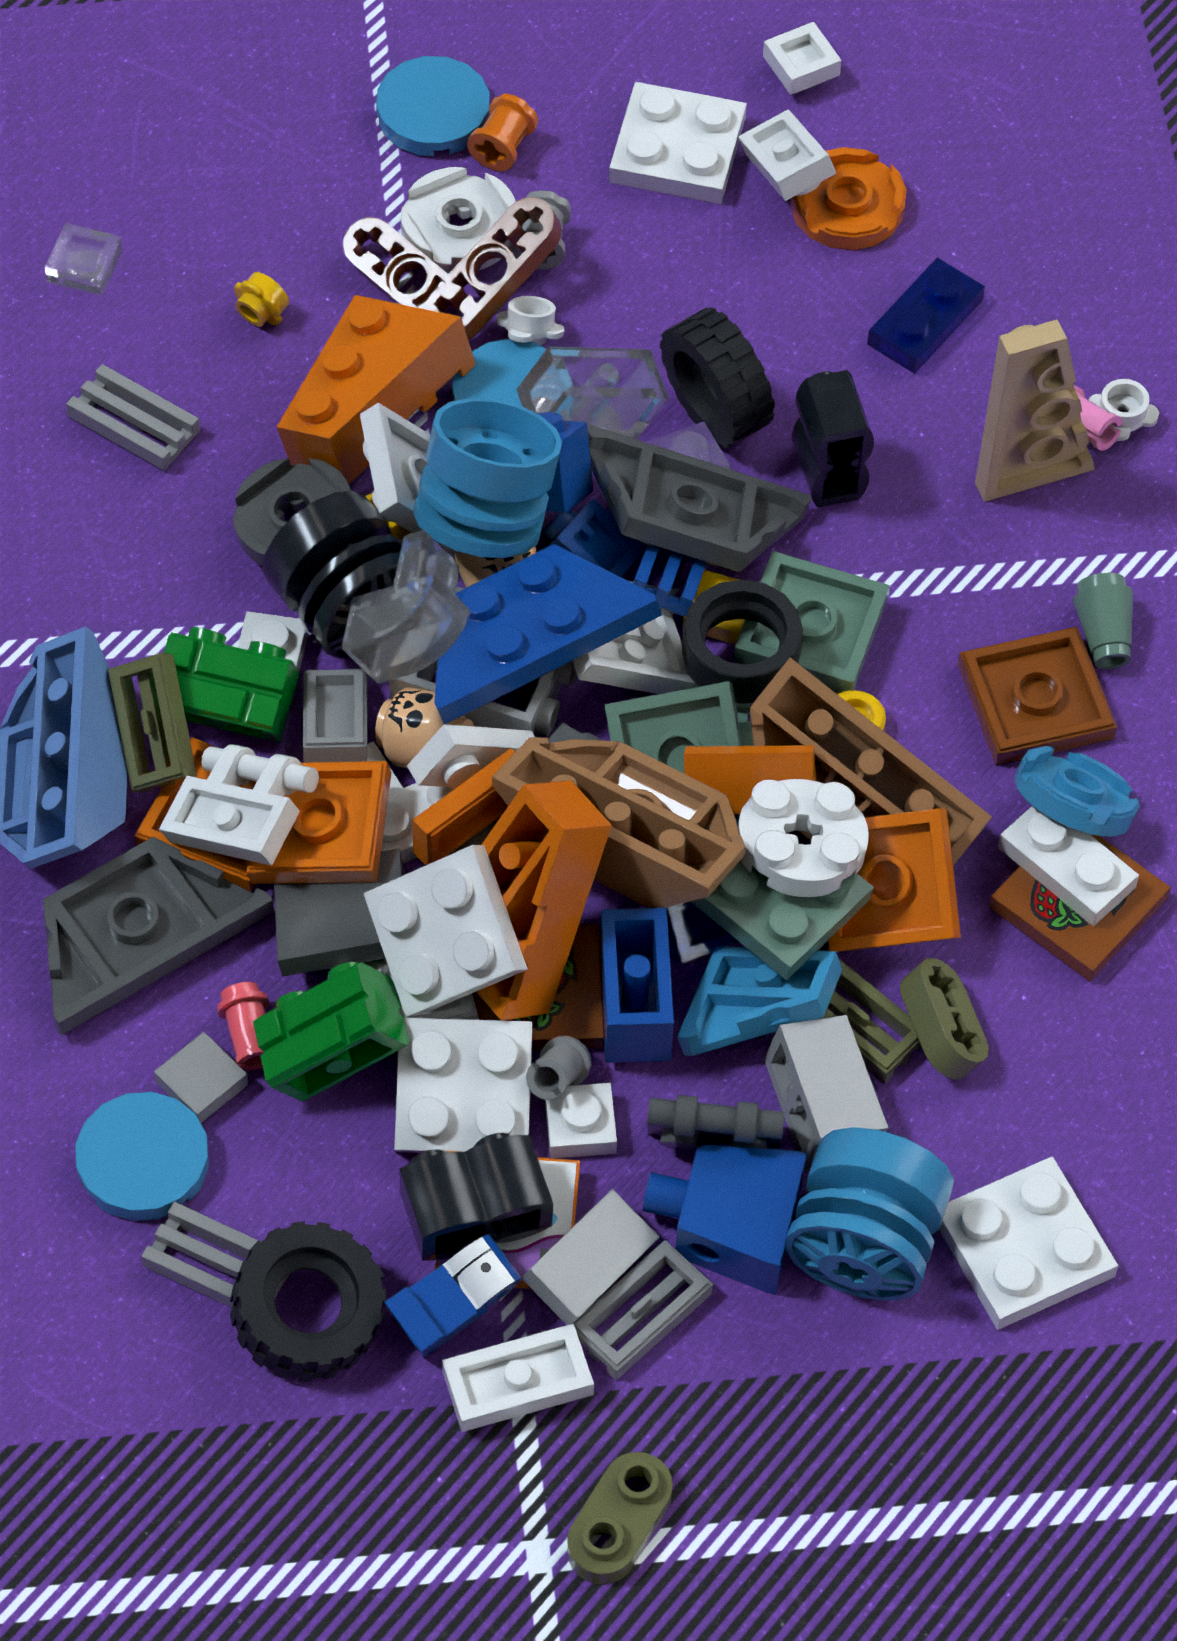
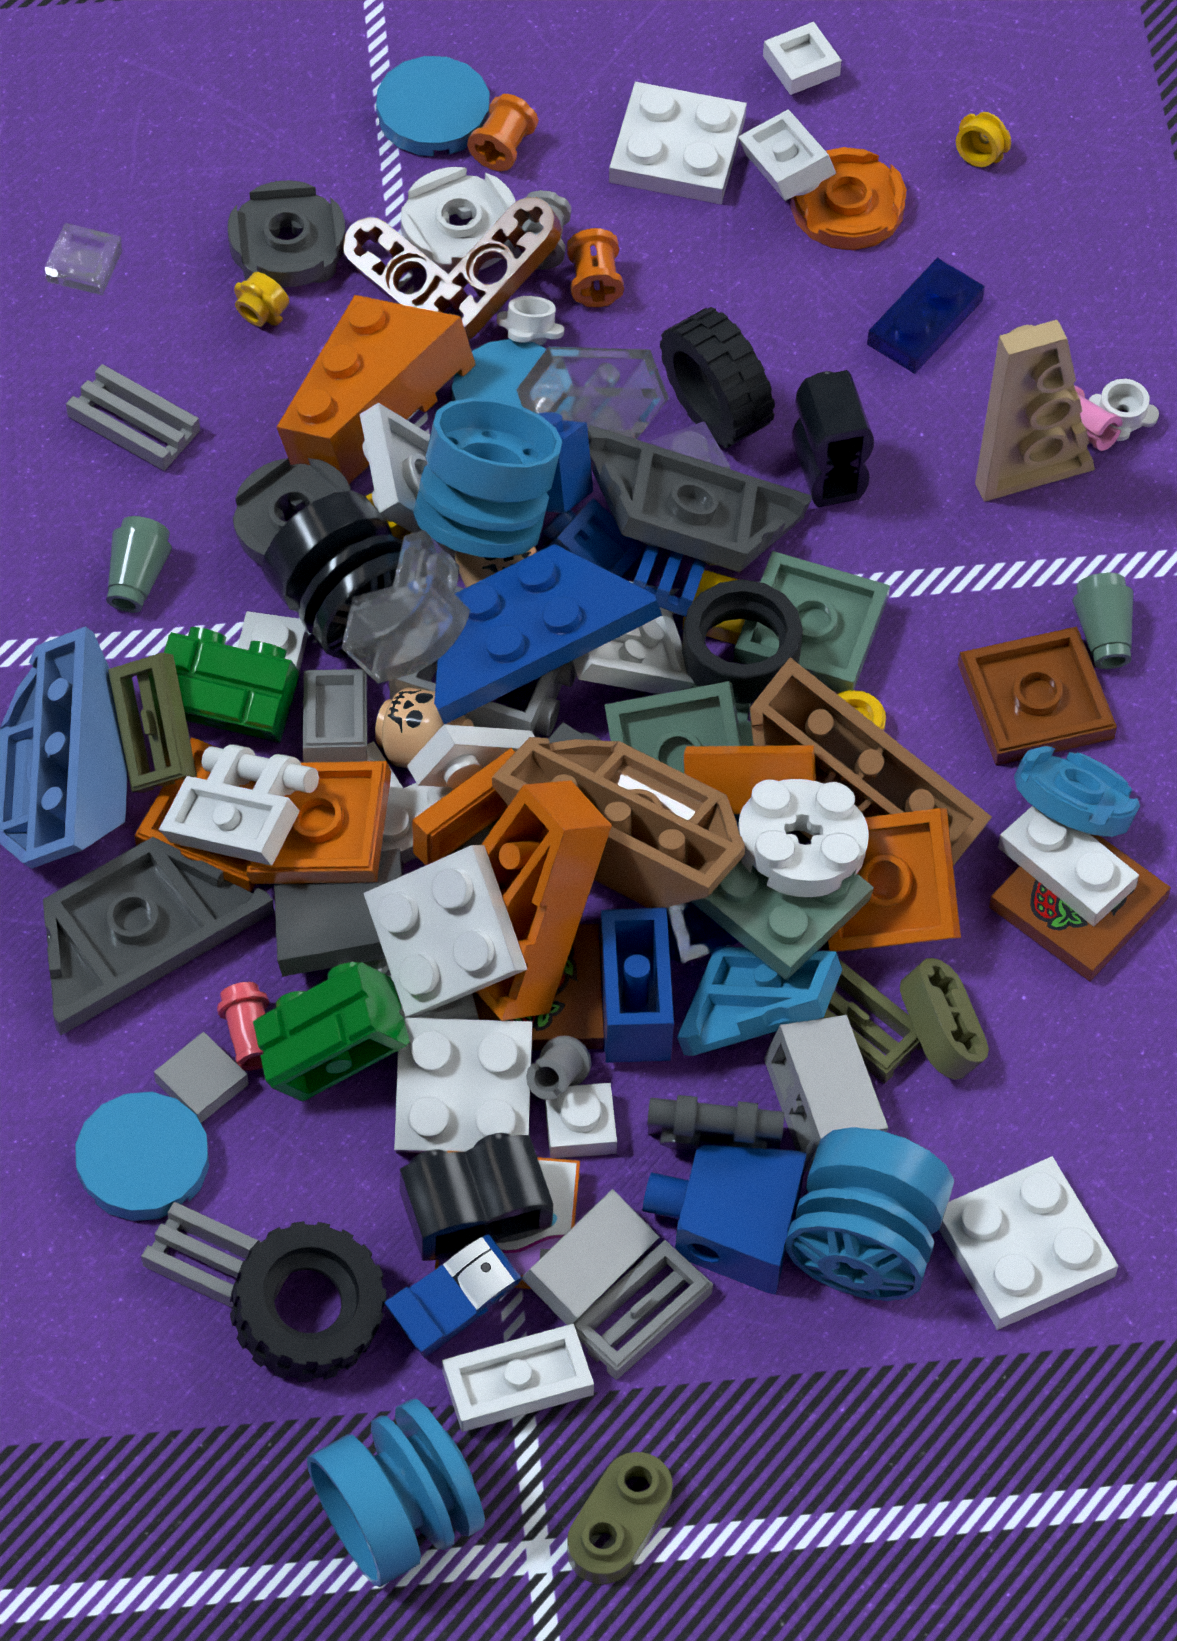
none -> sand green cone [106,516,172,613]
none -> dark grey plate [228,180,345,287]
none -> dark azure wheel [307,1399,485,1587]
none -> orange bush [566,228,624,307]
none -> yellow plate [956,112,1011,167]

